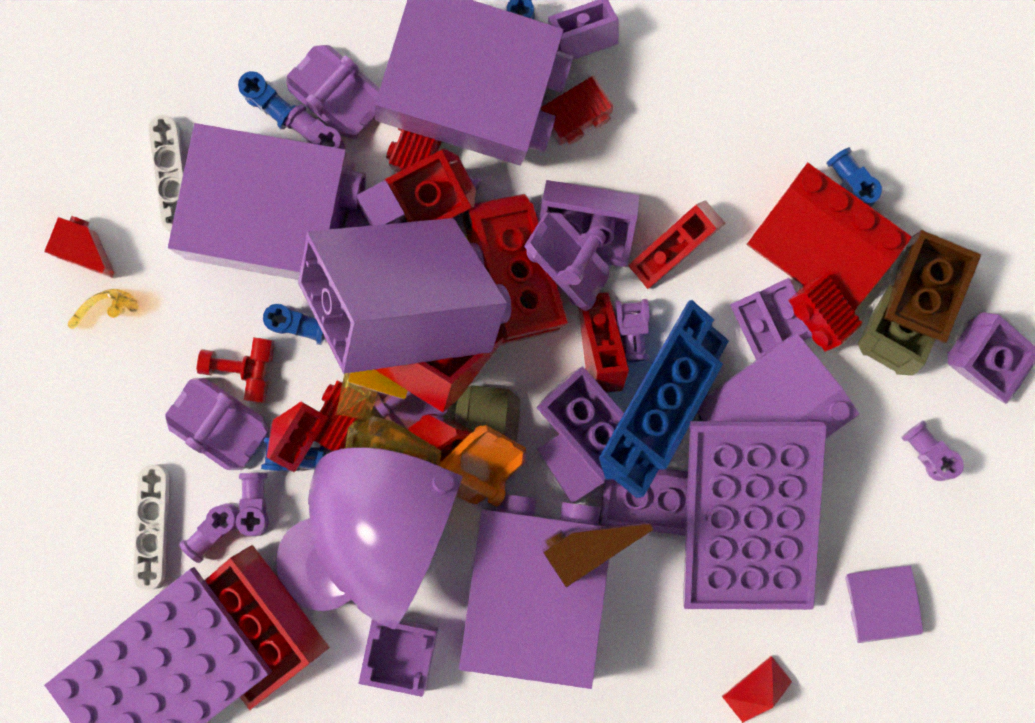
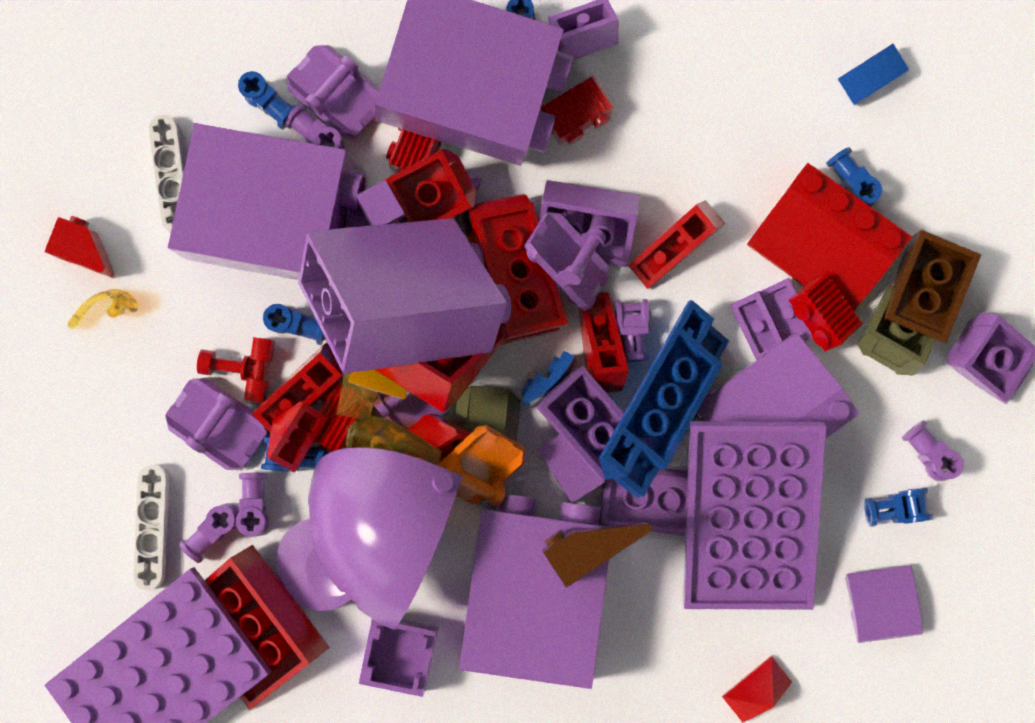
none -> red slope [252,342,343,433]
none -> blue slope [521,351,576,408]
none -> blue slope [838,43,909,105]
none -> blue connector [864,487,933,527]

